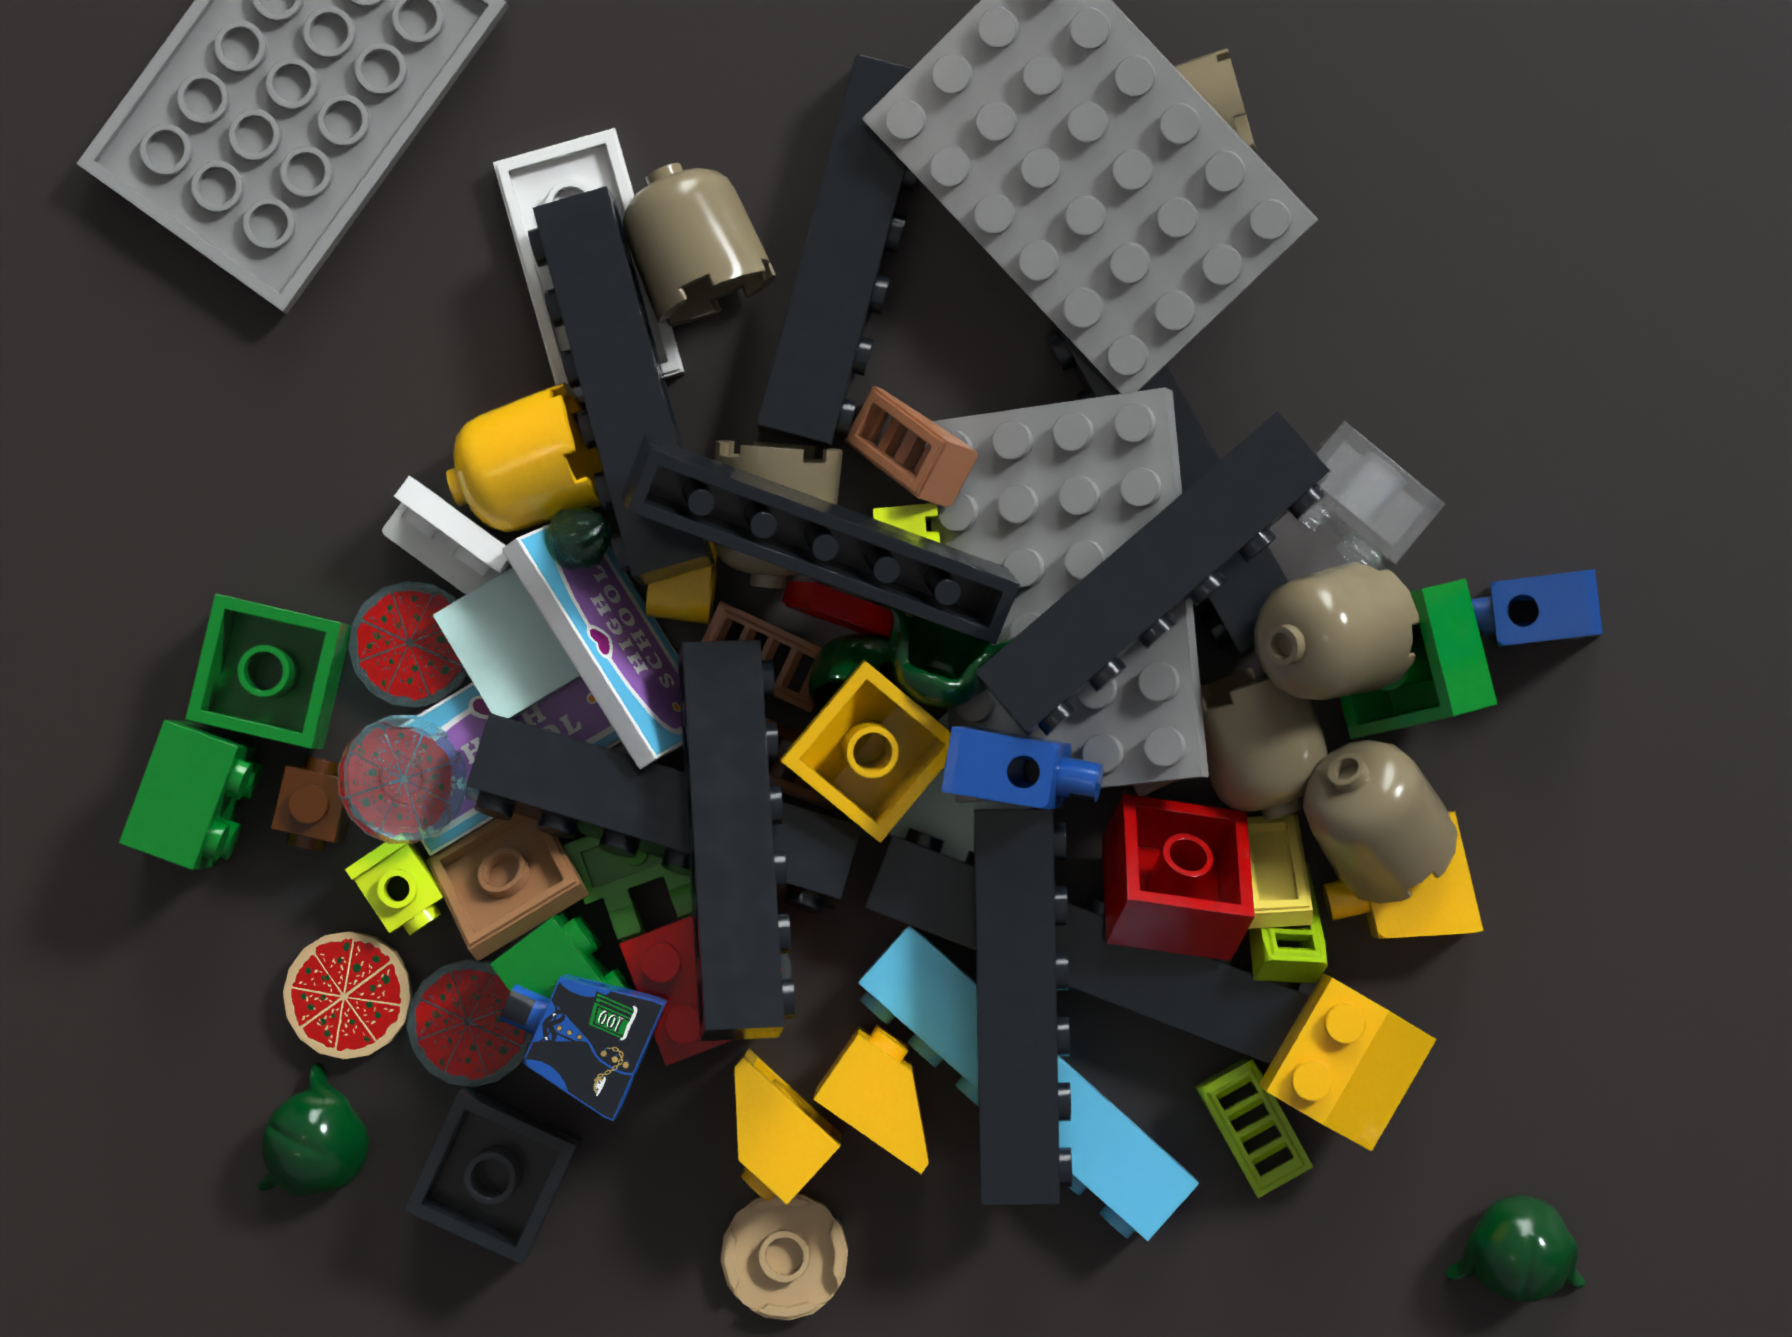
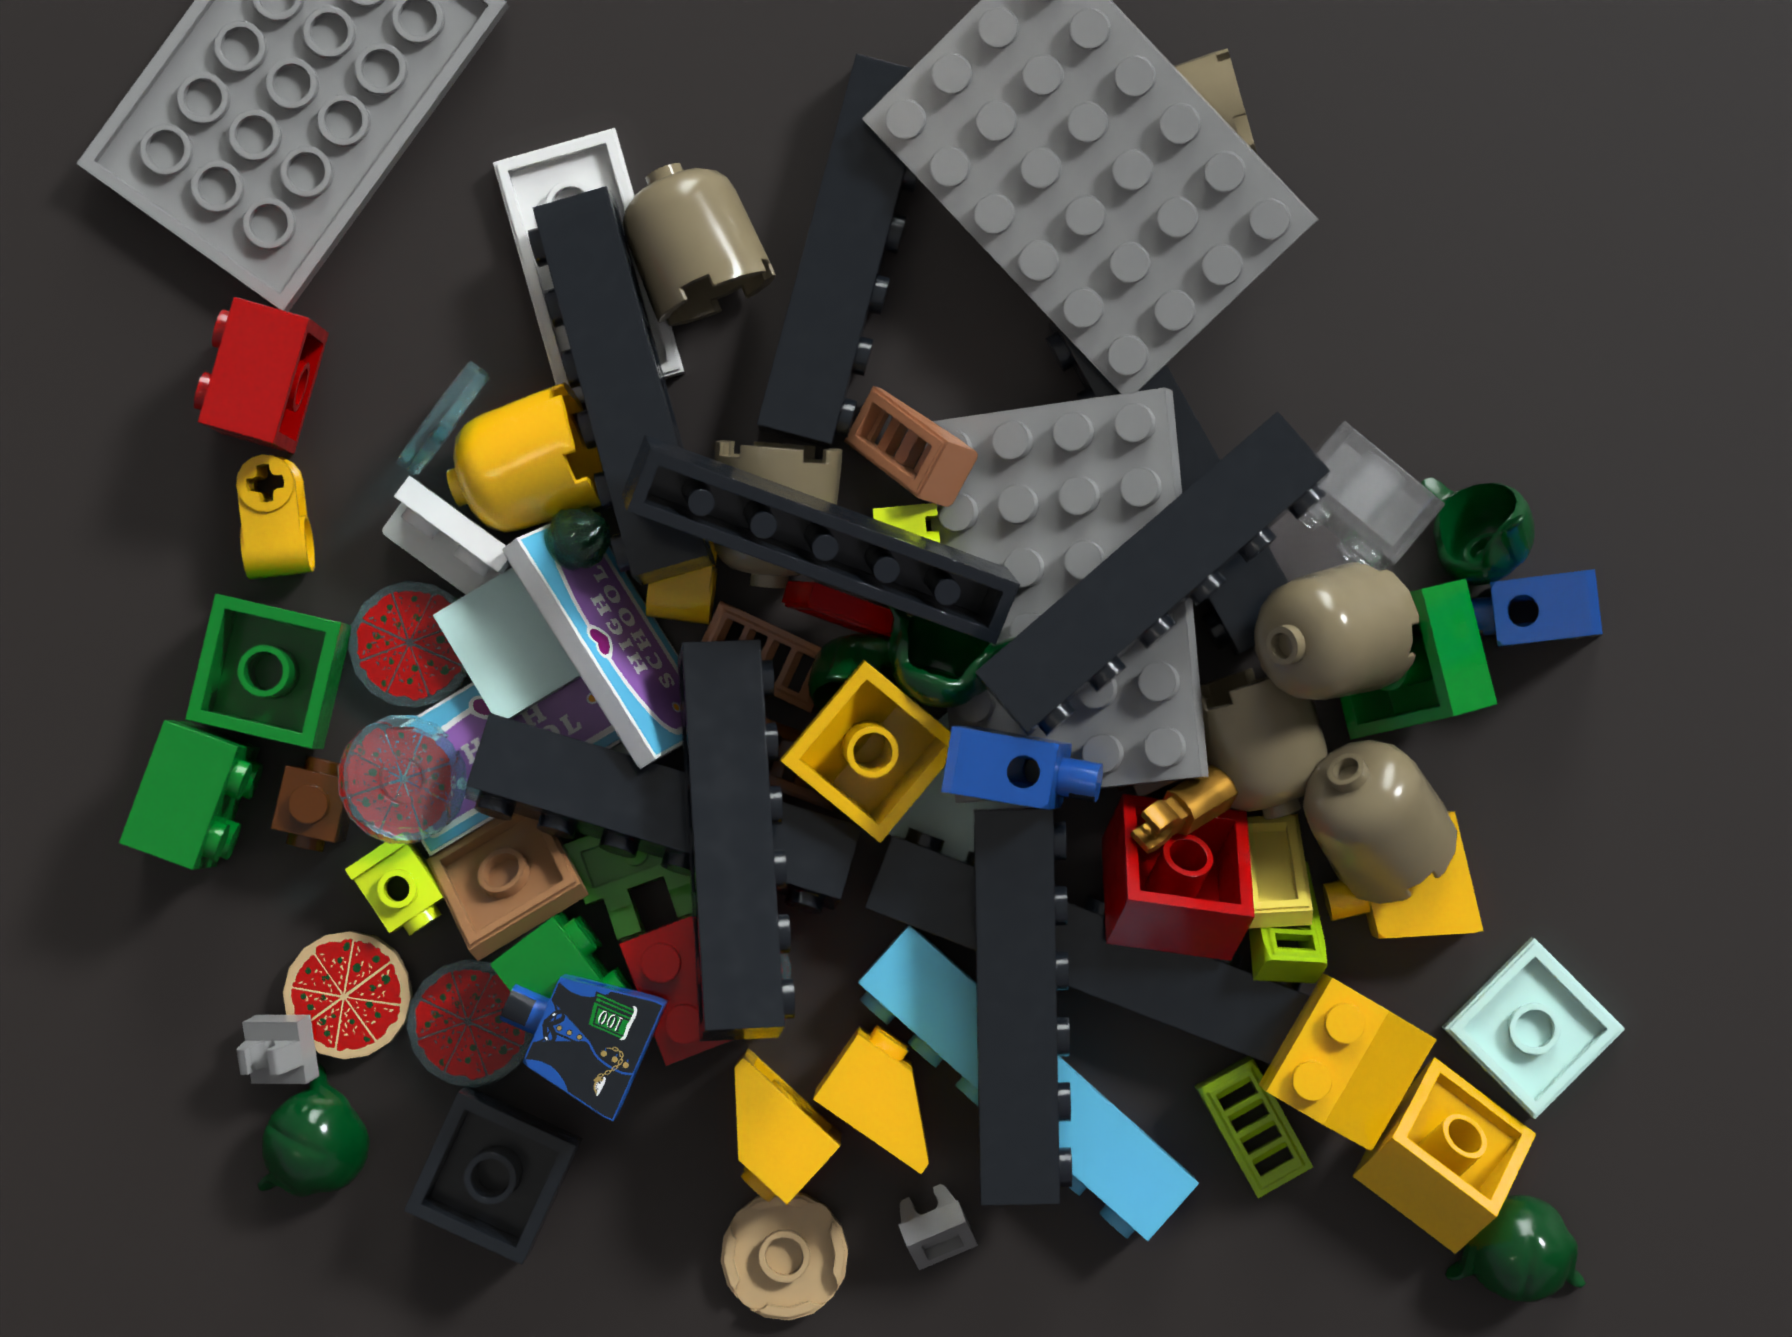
none -> red brick [194,297,329,454]
none -> yellow piece [236,454,315,579]
none -> light grey tile [236,1015,319,1084]
none -> clear light blue tile [396,360,490,476]
none -> light grey tile [898,1184,978,1270]
none -> pearl gold bar [1130,765,1238,854]
none -> yellow slope [1353,1057,1536,1254]
none -> dark green hair [1421,477,1535,586]
none -> light aqua tile [1442,937,1625,1119]

